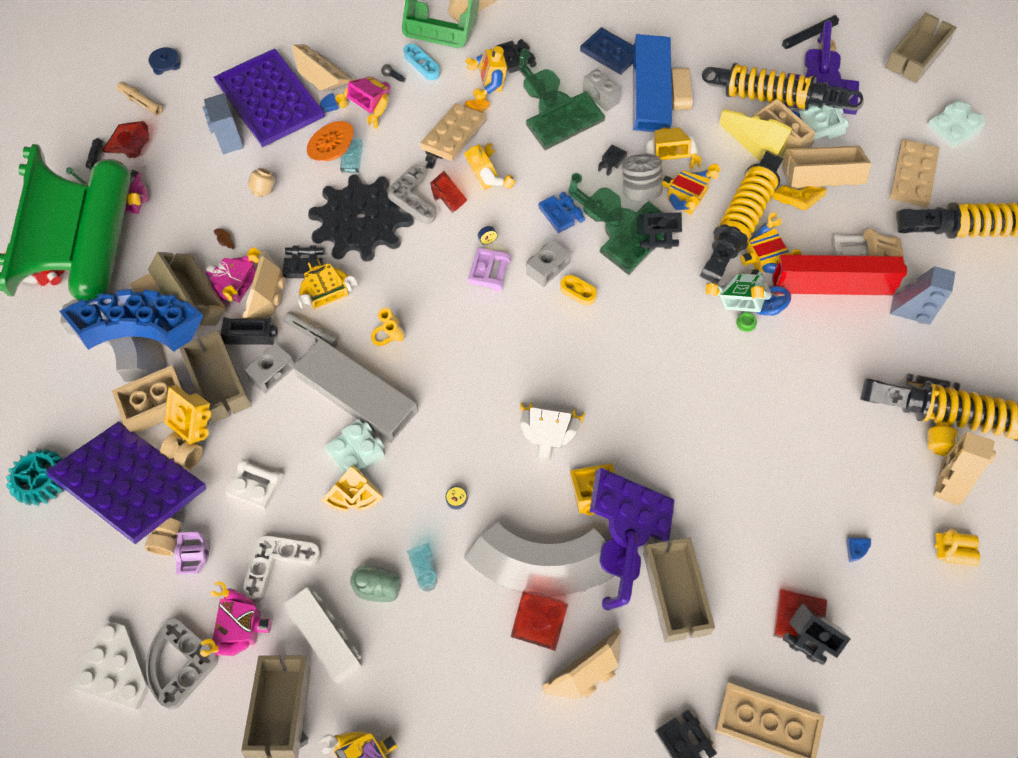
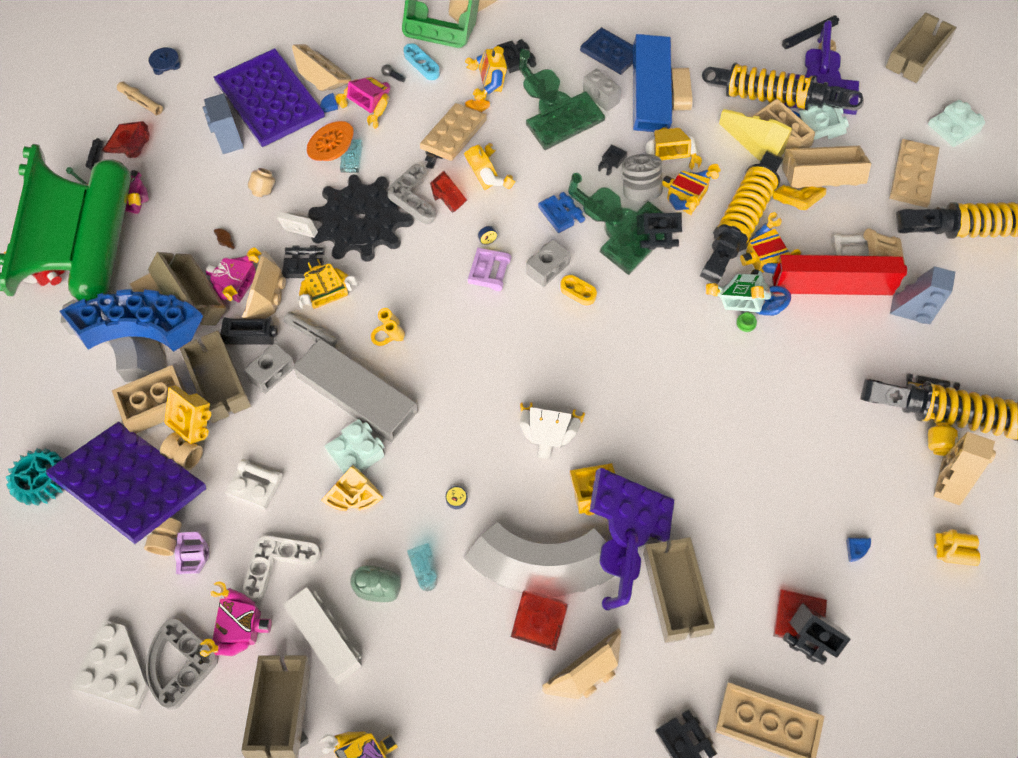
none -> white plate [277,212,318,238]

